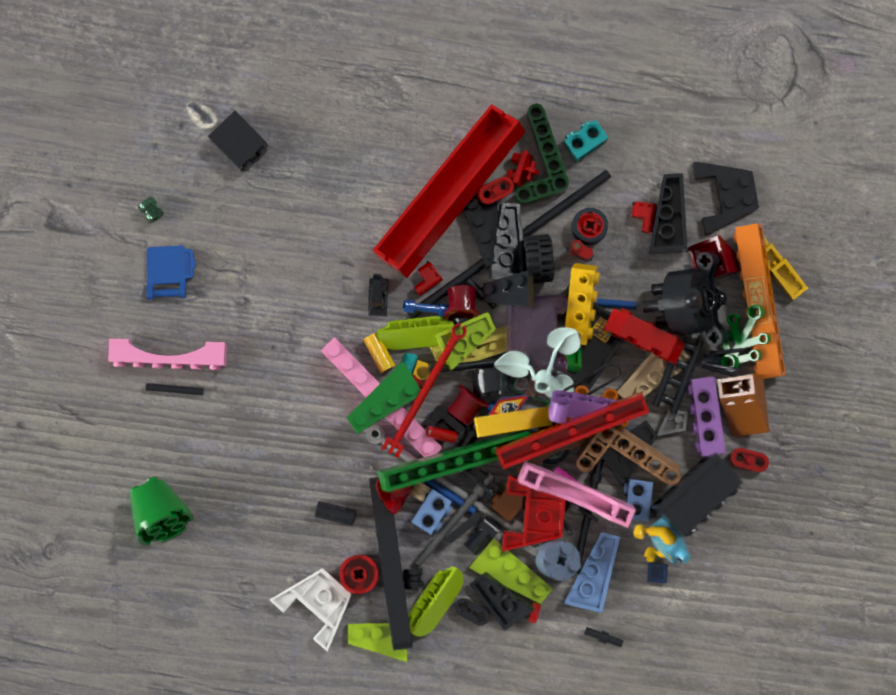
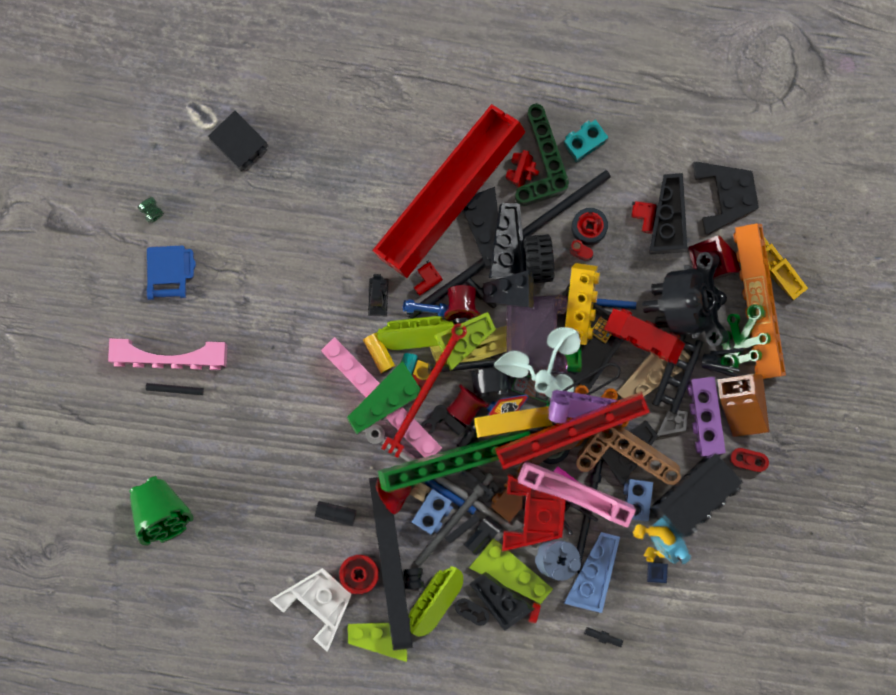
red piece [426,426,457,443] -> none
red plate [477,177,514,204] -> none

